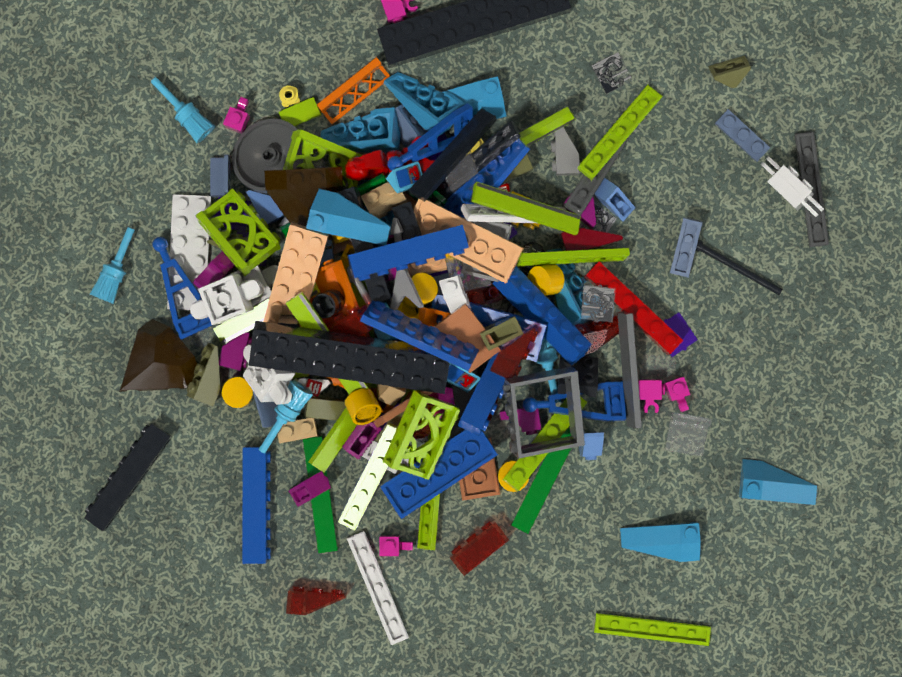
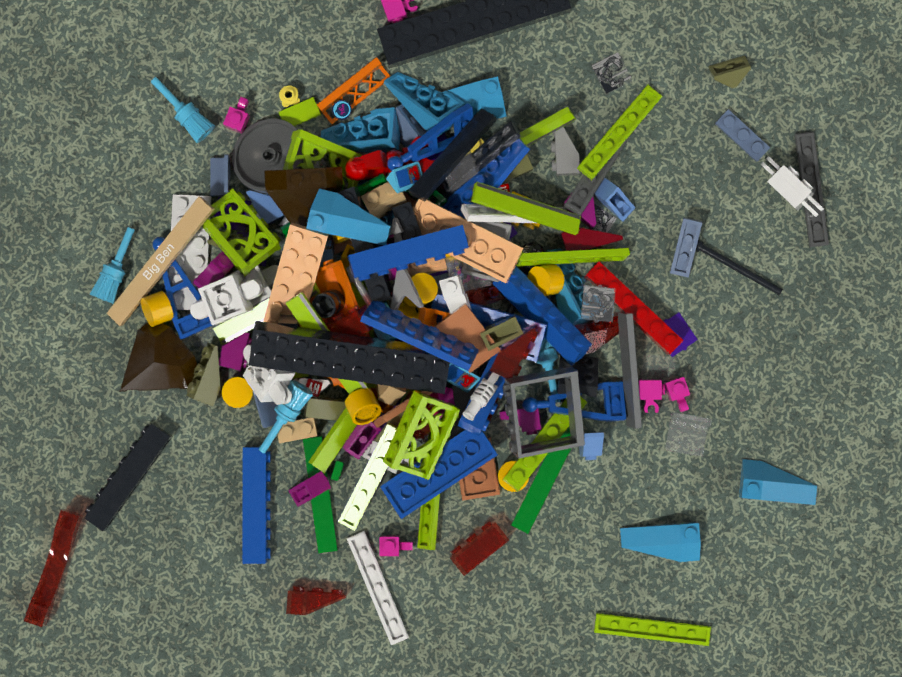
none -> clear red arch [24,509,83,627]
none -> tan tile [107,196,215,326]
none -> yellow piece [141,291,173,327]
none -> green tile [331,460,345,481]
none -> dark blue tile [332,100,352,120]
none -> white hinge [463,371,500,421]

